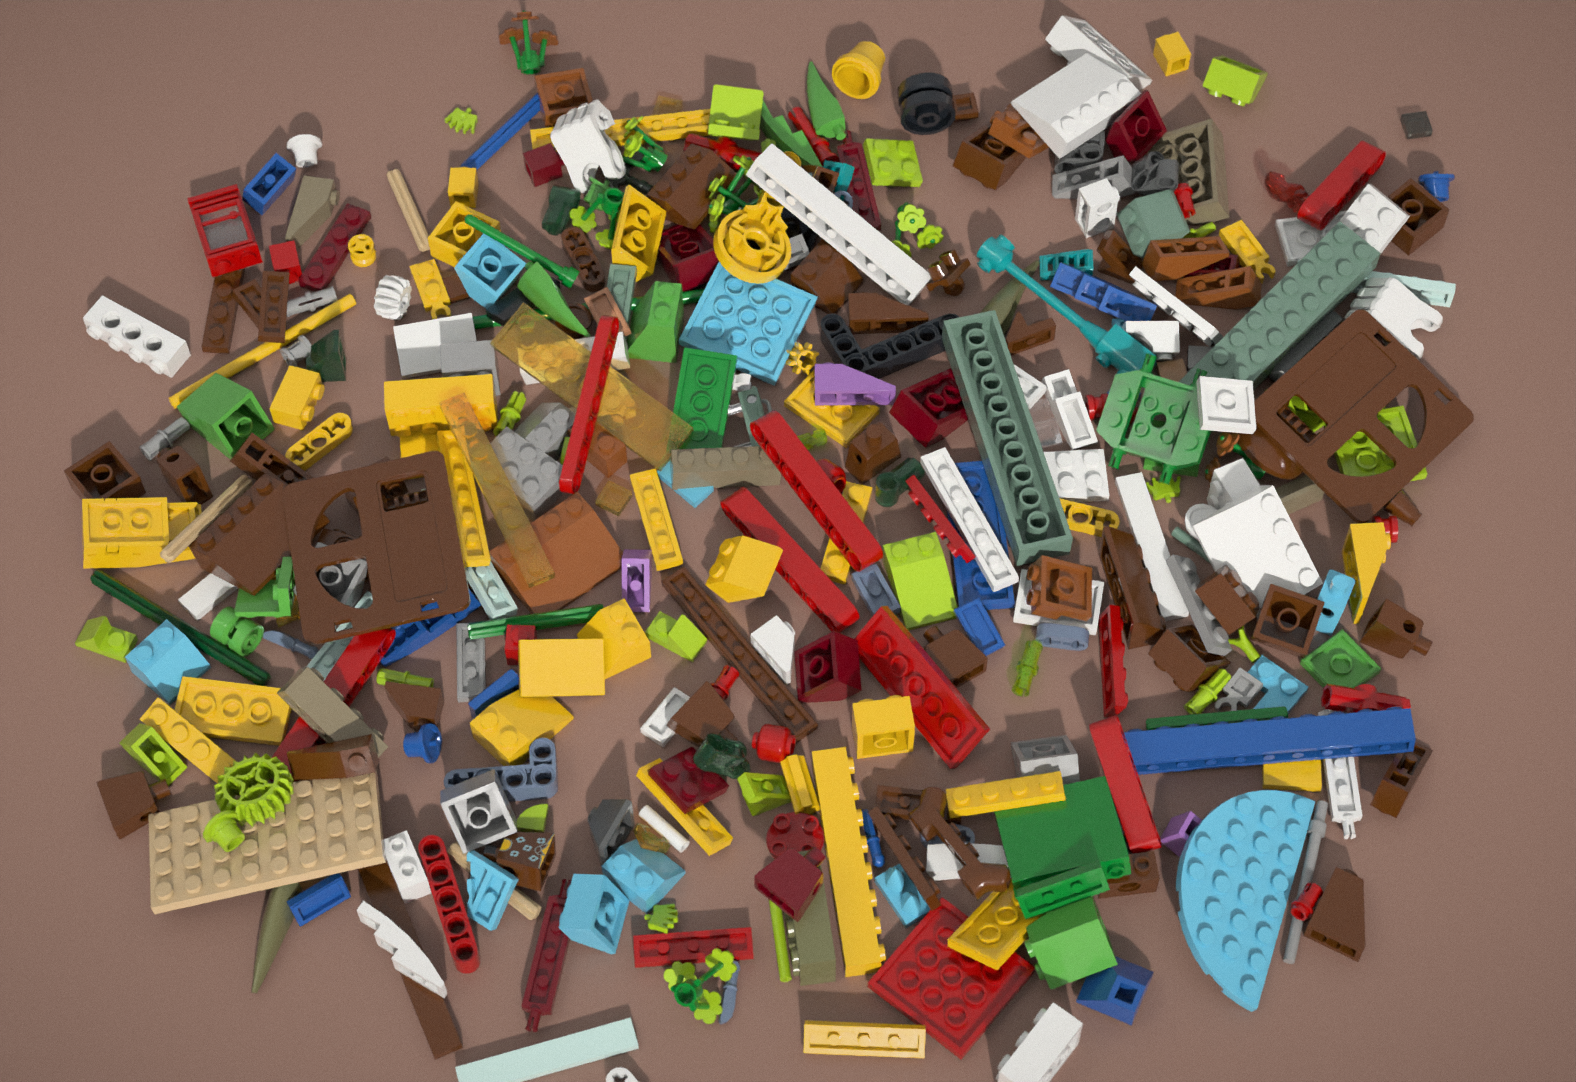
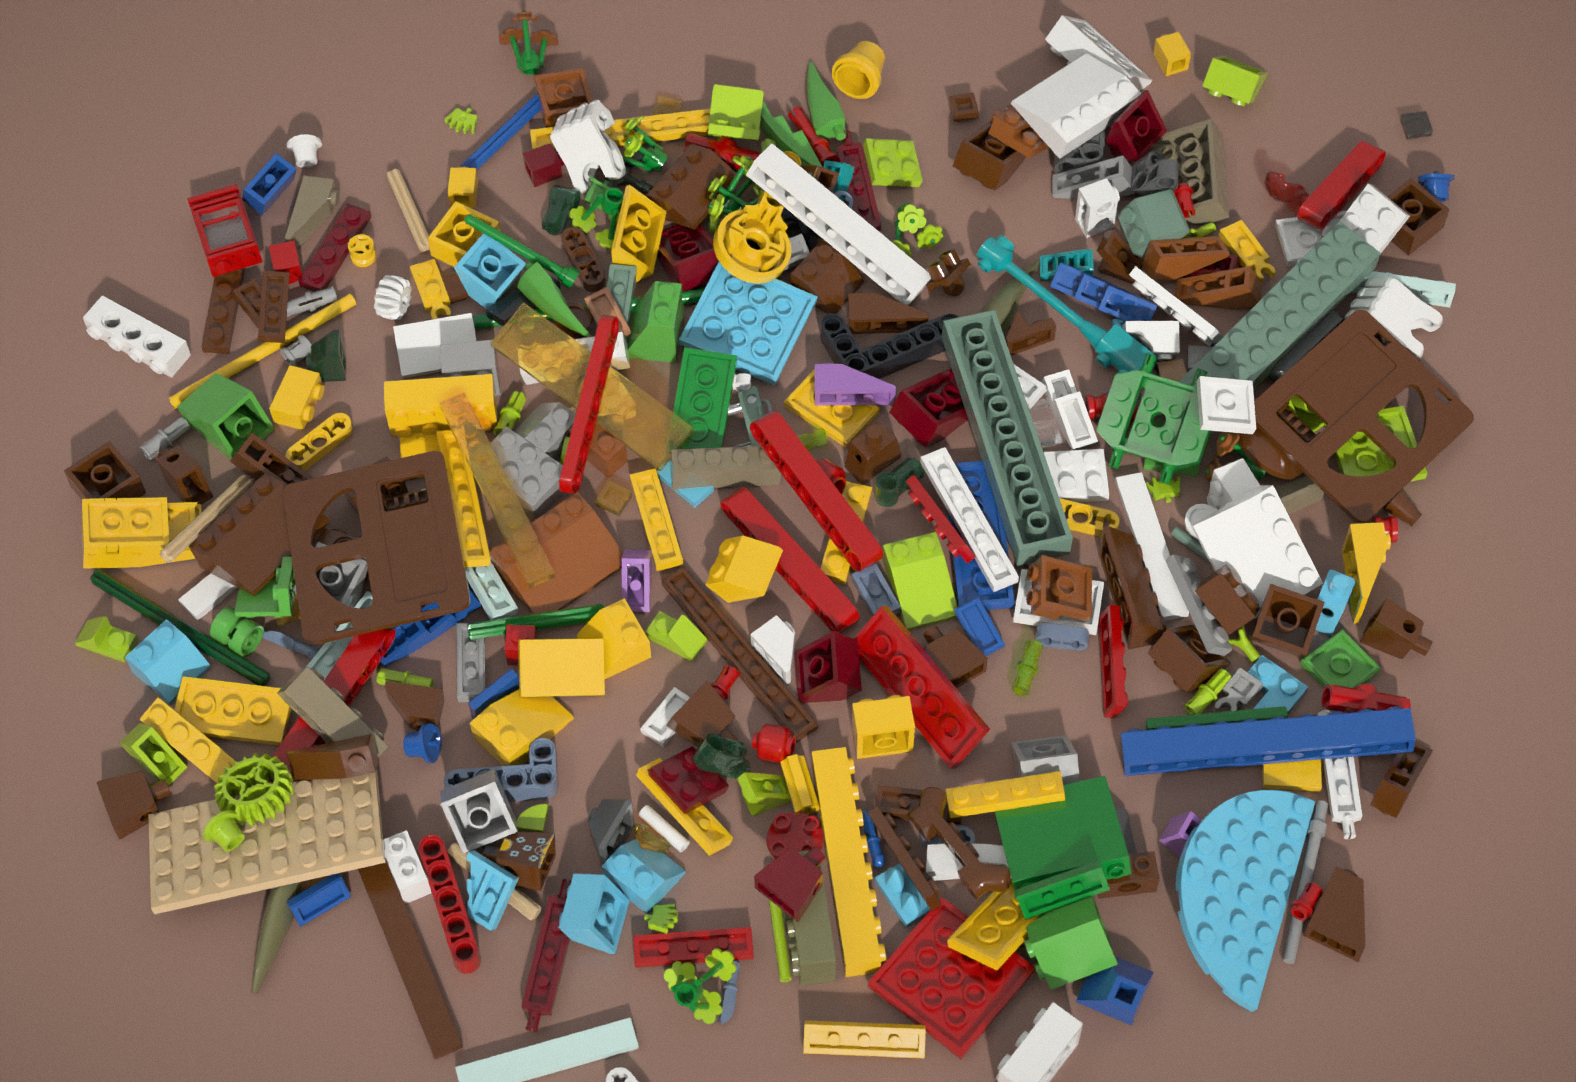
white slope [356,901,448,998] -> none
yellow gear [786,342,819,375] -> none
black wheel [897,72,956,135] -> none
red beam [1089,715,1162,854] -> none

